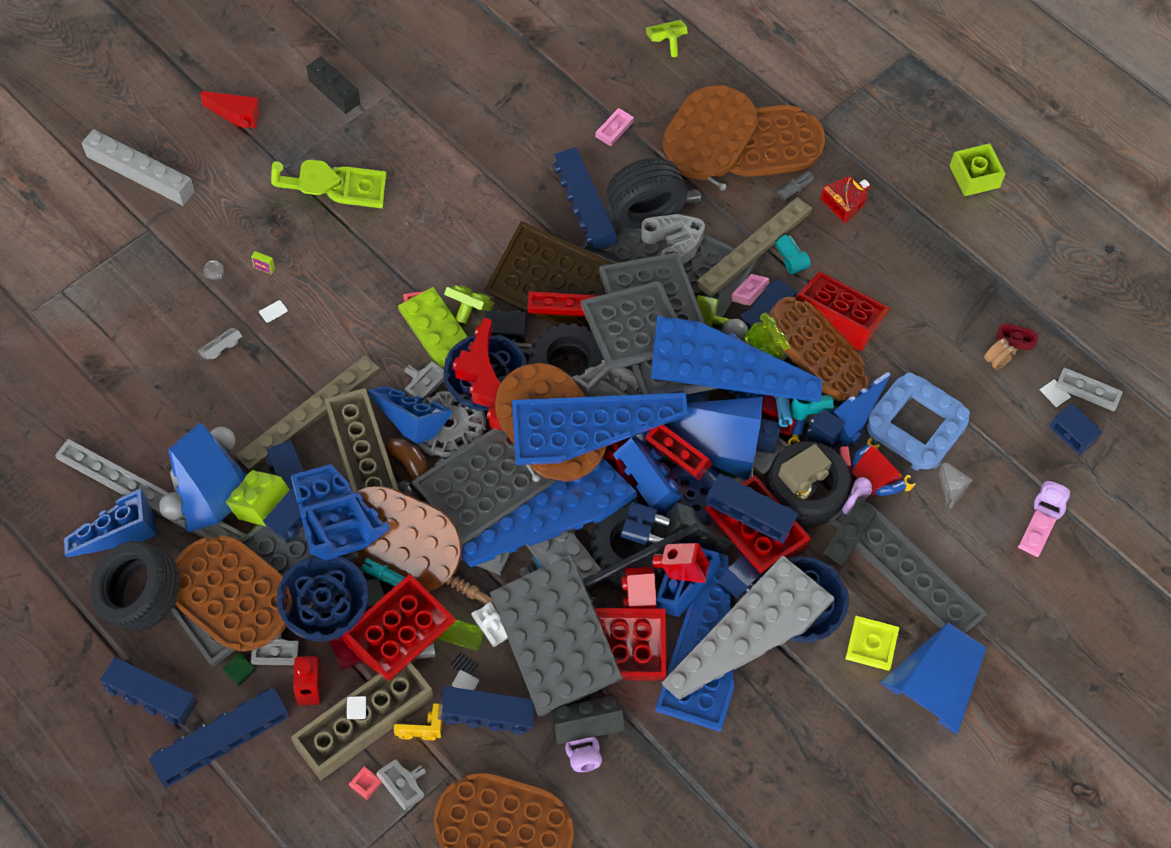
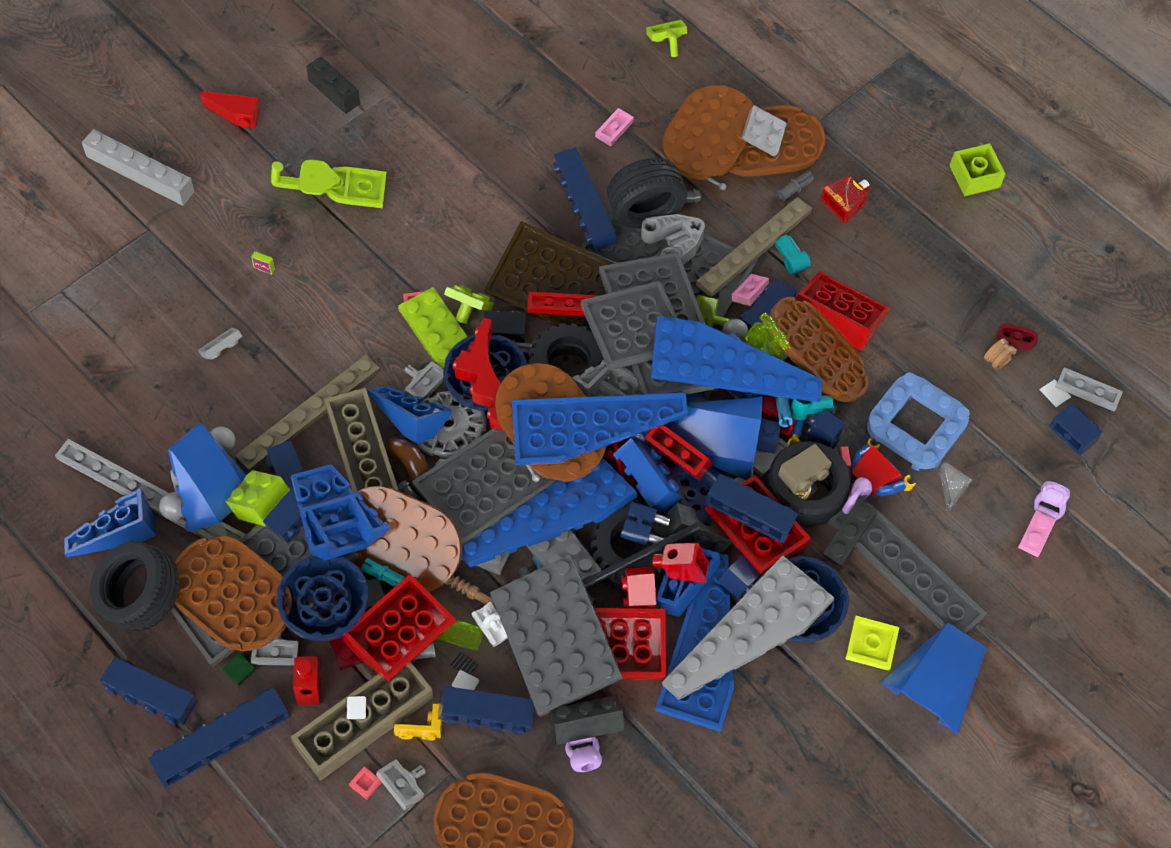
clear plate [203,260,224,280] -> none
white sticker [259,300,288,323] -> none
blue wedge [833,372,891,447] -> none
none -> light grey plate [741,105,787,156]

